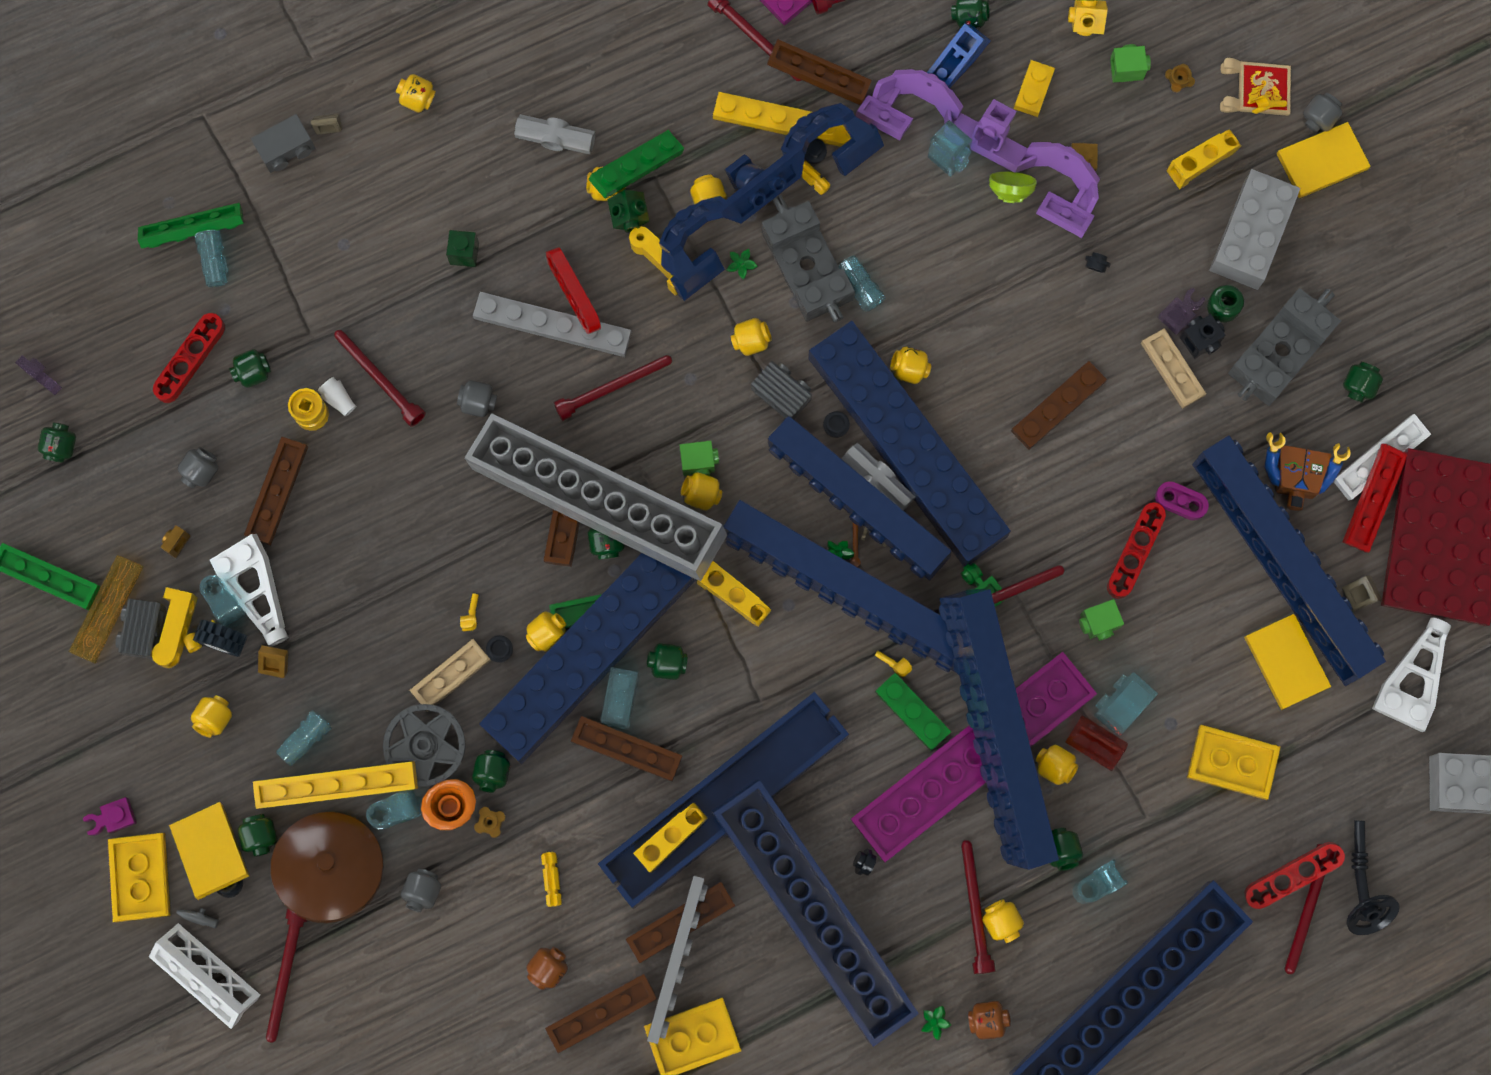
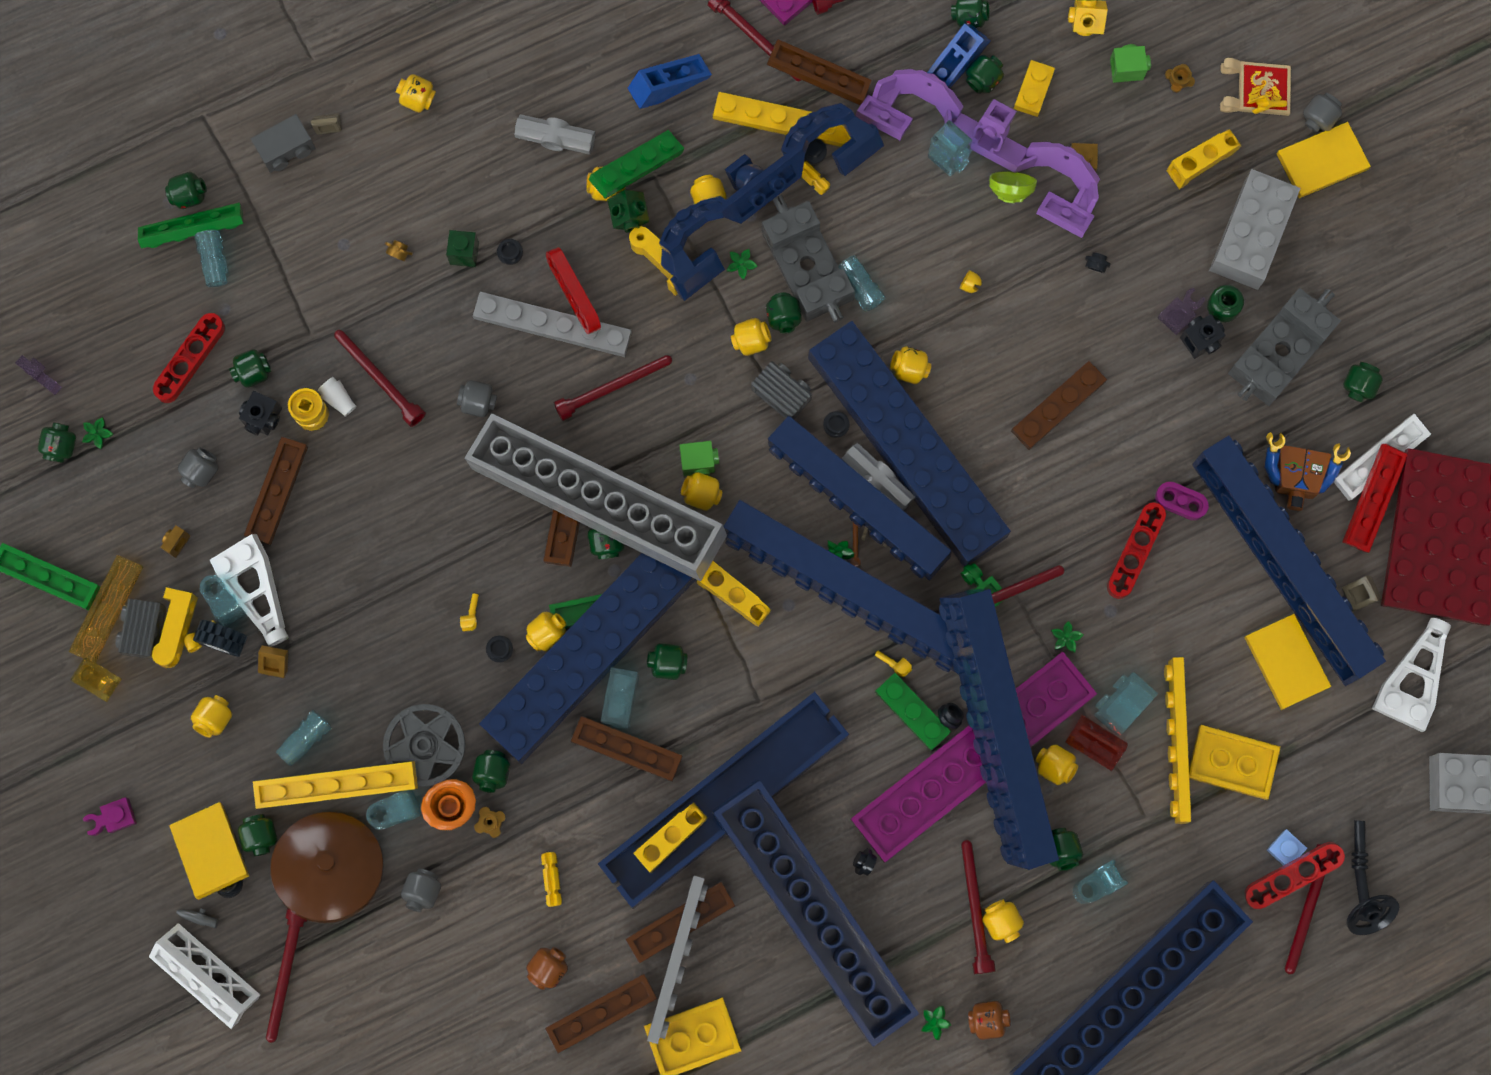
yellow tile [108,833,171,922] -> none
tan tile [410,639,491,712] -> none
bright green brick [1079,599,1124,641] -> none
tan tile [1141,328,1206,409] -> none
none -> clear yellow bracket [71,658,122,702]
none -> green plant [82,417,114,449]
none -> dark green head [165,172,207,209]
none -> black brick [239,390,282,436]
none -> pearl gold plate [385,240,413,261]
none -> black plate [497,239,523,265]
none -> blue slope [628,54,712,109]
none -> dark green head [766,292,802,334]
none -> black plate [938,703,964,729]
none -> yellow hinge [960,270,982,293]
none -> dark green head [966,55,1004,94]
none -> green plant [1051,621,1084,653]
none -> yellow plate [1164,657,1191,824]
none -> light blue plate [1267,829,1307,866]

